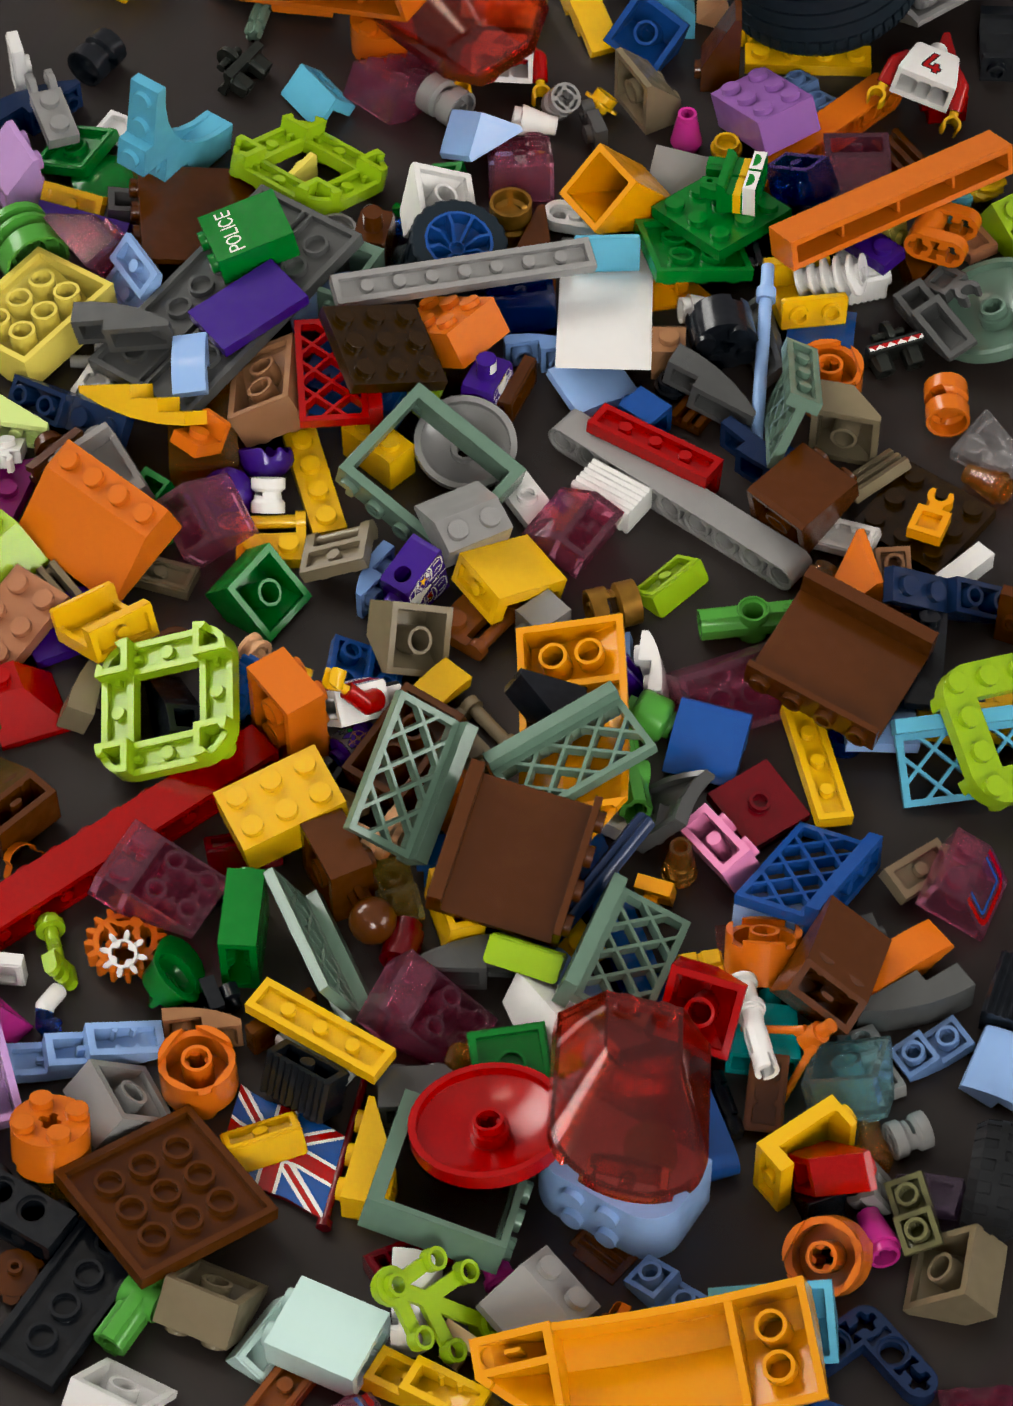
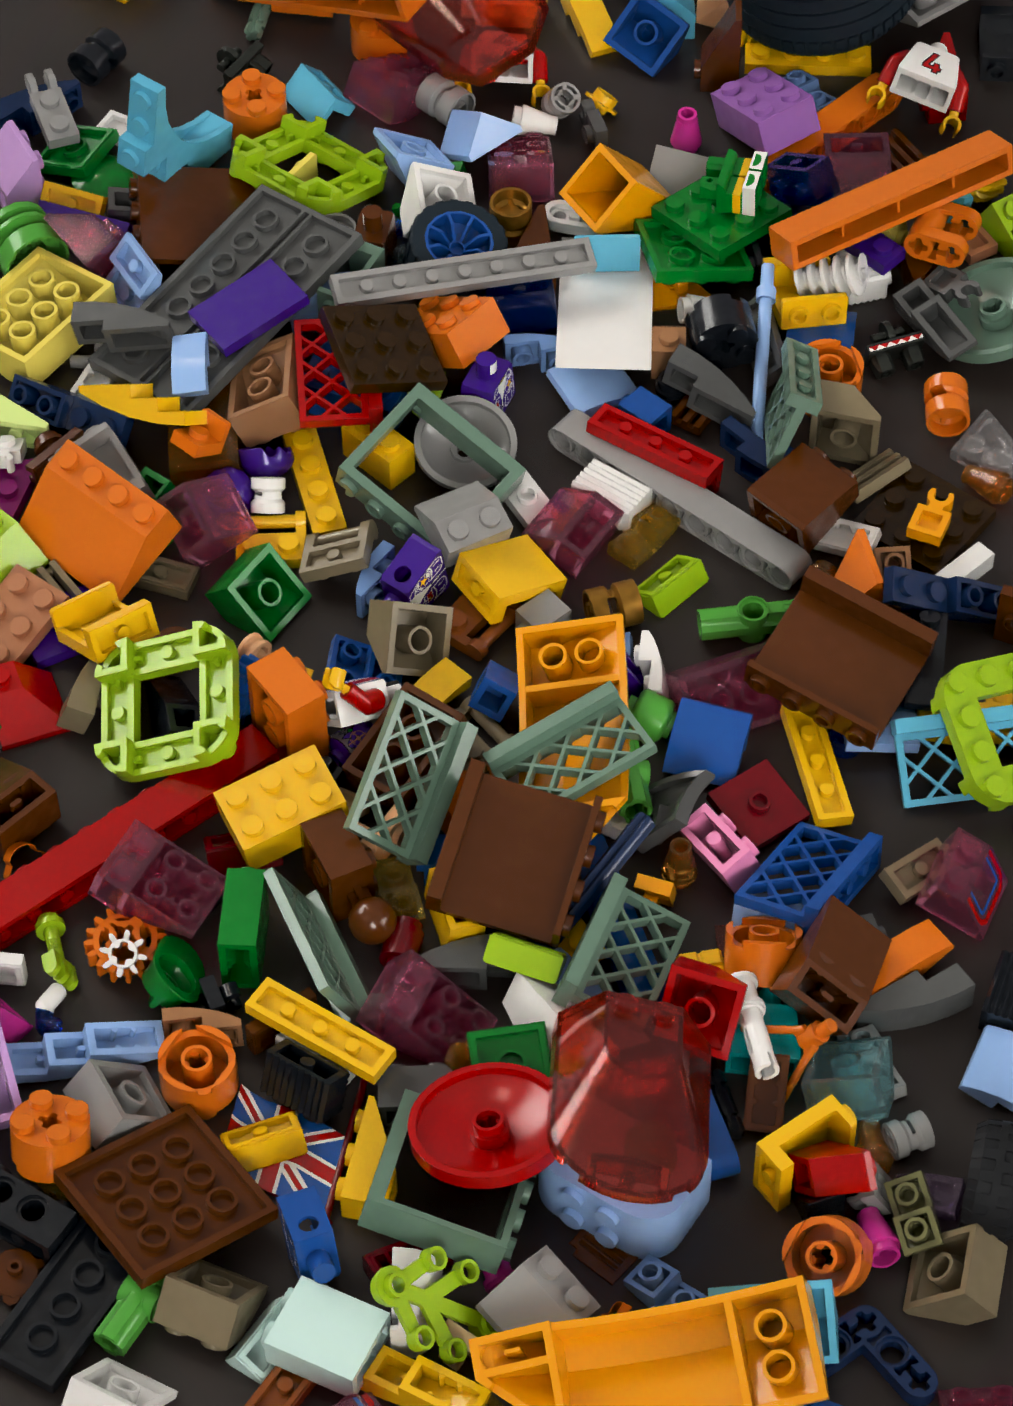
white plate [5,30,33,92] -> none
green brick [196,189,300,285] -> none
reddish brown tile [498,355,537,424] -> none
black slope [504,668,587,725] -> none
dark tan slope [614,47,682,135] -> none
yellow plate [710,132,743,158] -> none
medium blue slope [889,1014,976,1082] -> none
none -> orange brick [222,68,288,140]
none -> blue torso [276,1185,341,1284]
none -> light blue slope [373,127,455,185]
none -> blue brick [468,659,518,722]
none -> clear yellow slope [607,503,681,570]

